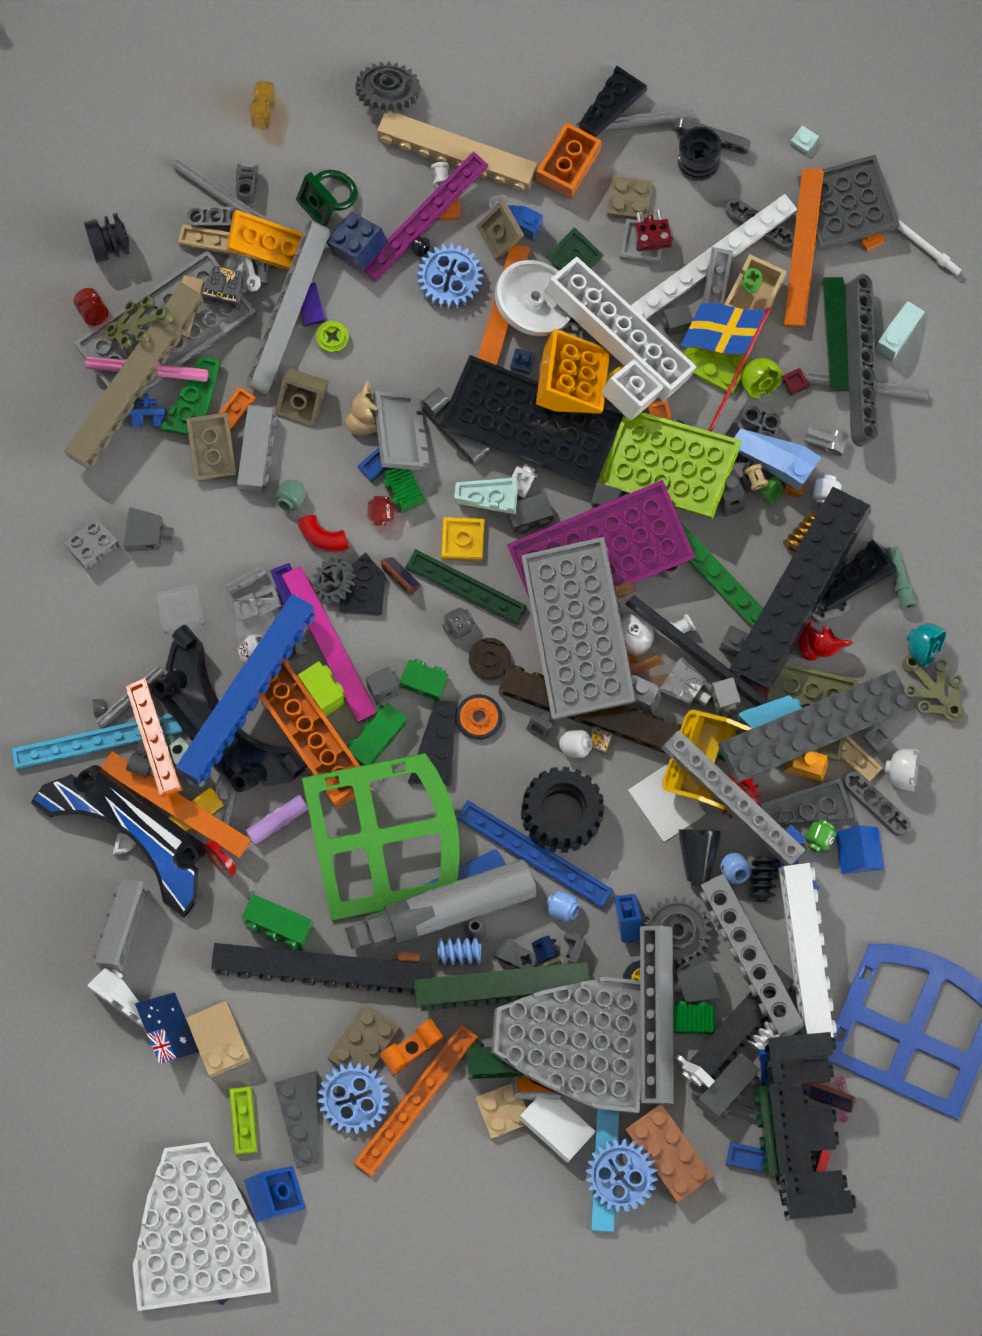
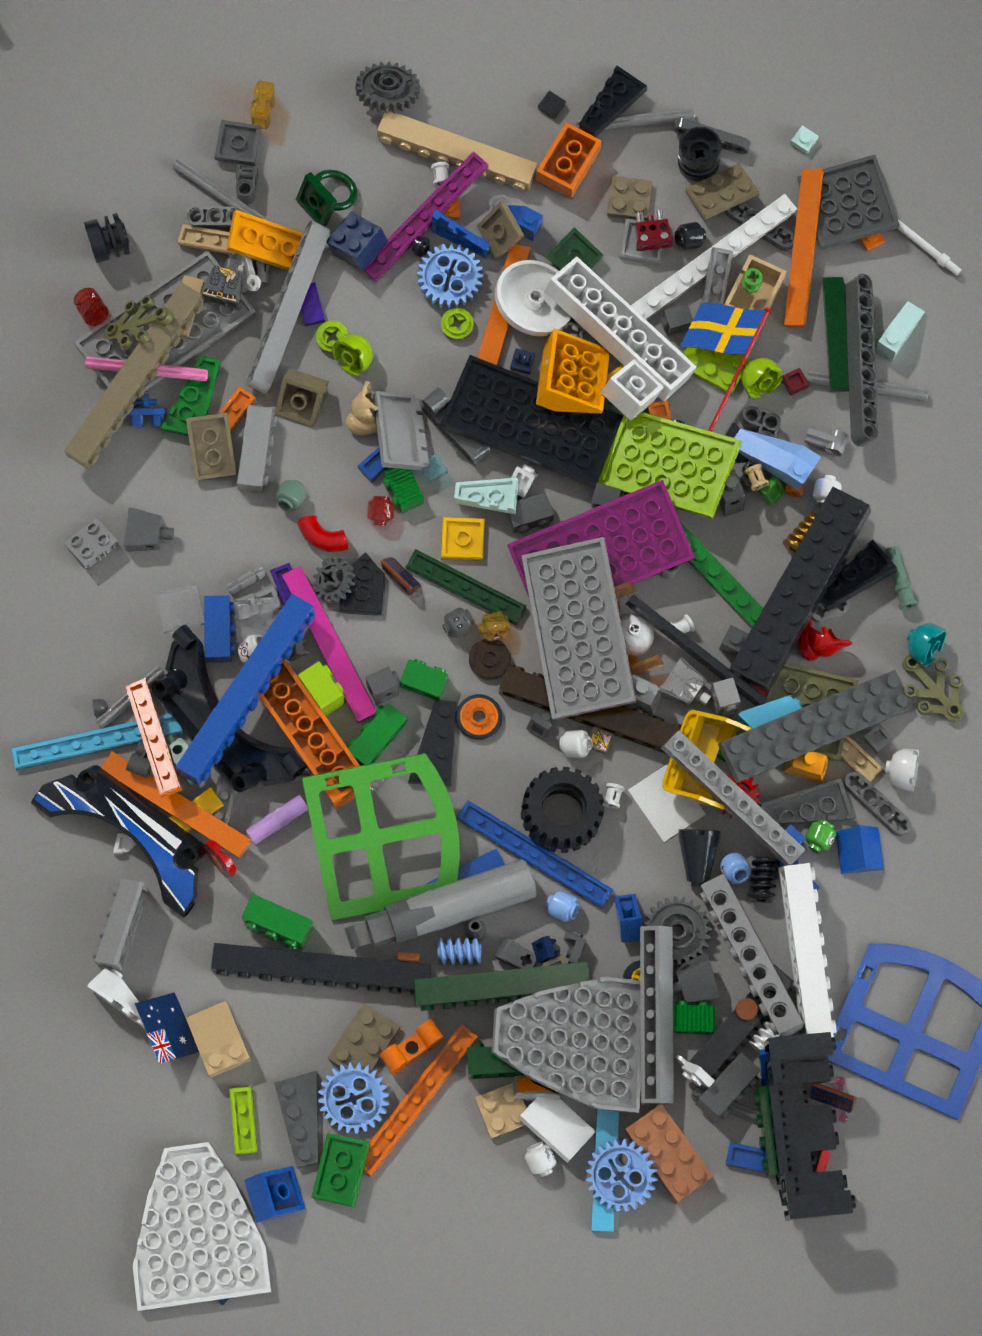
none -> blue brick [204,595,236,663]
none -> dark grey plate [214,120,262,166]
none -> green tile [311,1133,370,1208]
none -> lime cylinder [332,333,373,376]
none -> clear light blue plate [421,453,448,483]
none -> blue wing [432,210,490,259]
none -> lime gear [441,308,474,340]
none -> clear yellow head [478,612,510,641]
none -> white head [525,1142,557,1177]
none -> black tile [538,90,566,119]
none -> white bush [603,783,625,809]
none -> black head [674,222,706,250]
none -> dark tan plate [685,163,759,220]
none -> dark orange tile [735,998,758,1021]

